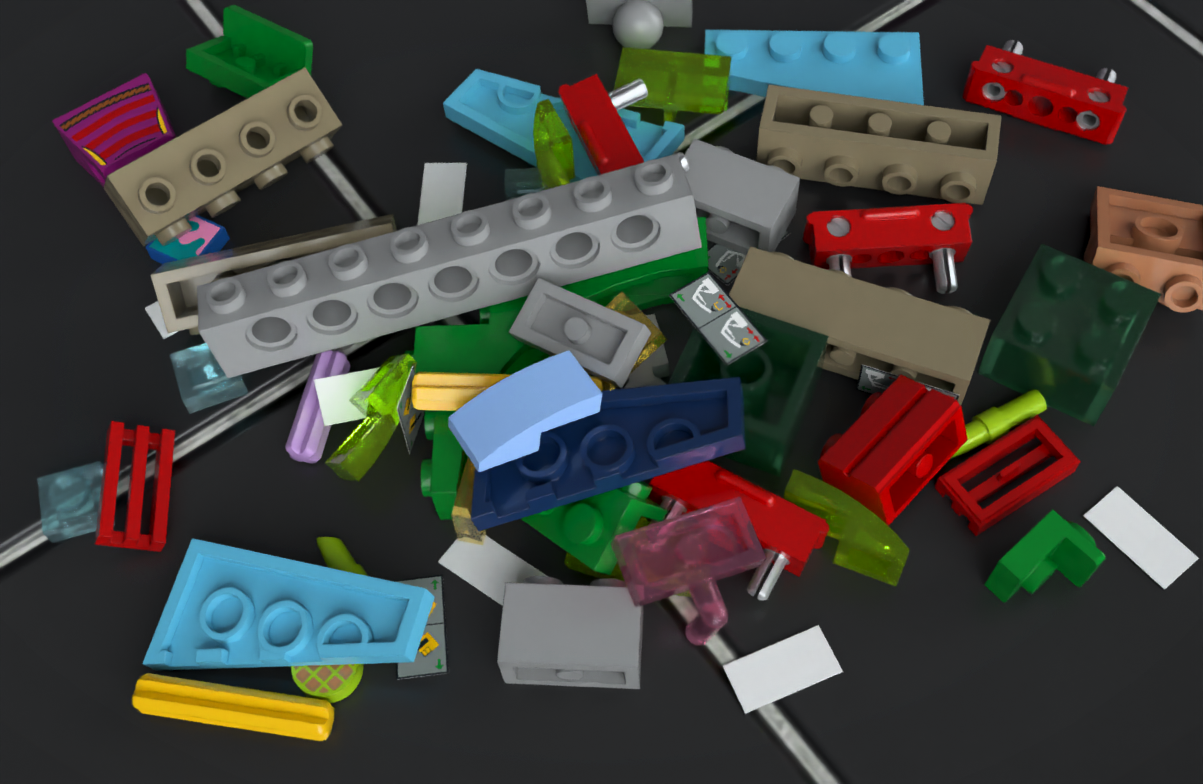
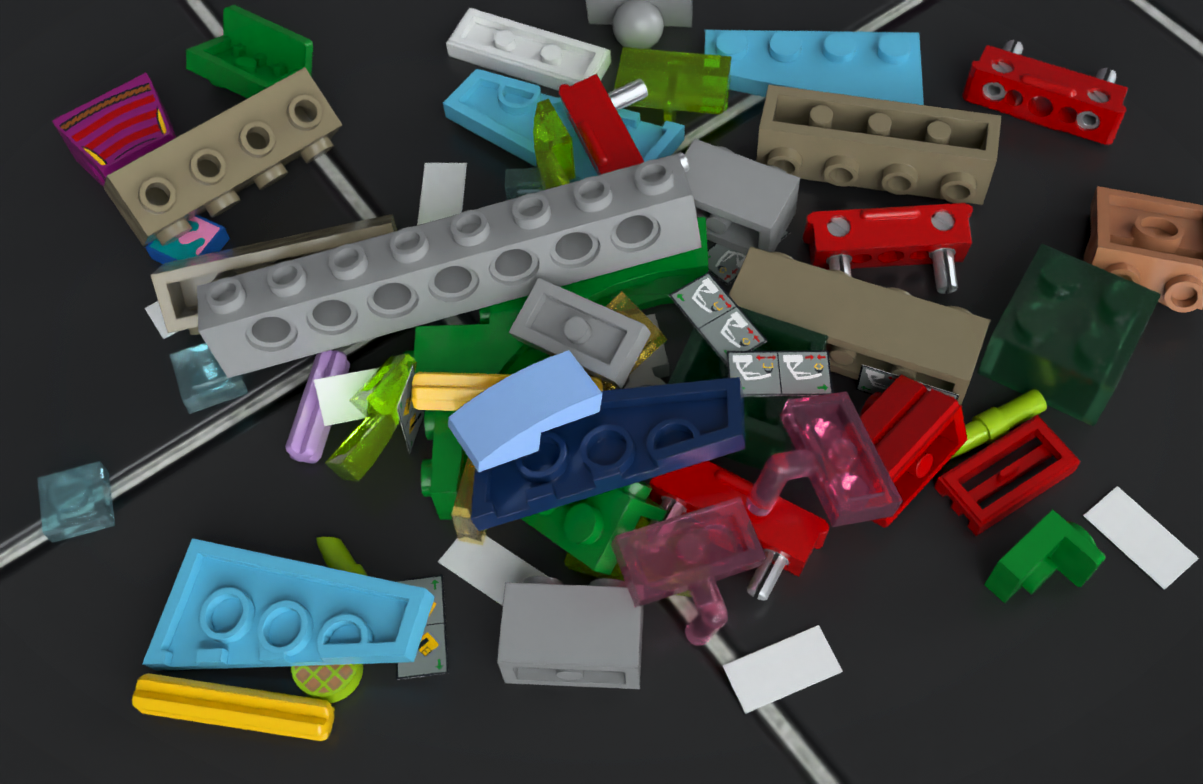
red tile [95,421,175,552] -> none
clear neon green slope [784,469,910,586] -> none
none -> white tile [446,8,611,91]
none -> light grey sticker [726,351,833,396]
none -> clear pink plate [746,392,903,527]

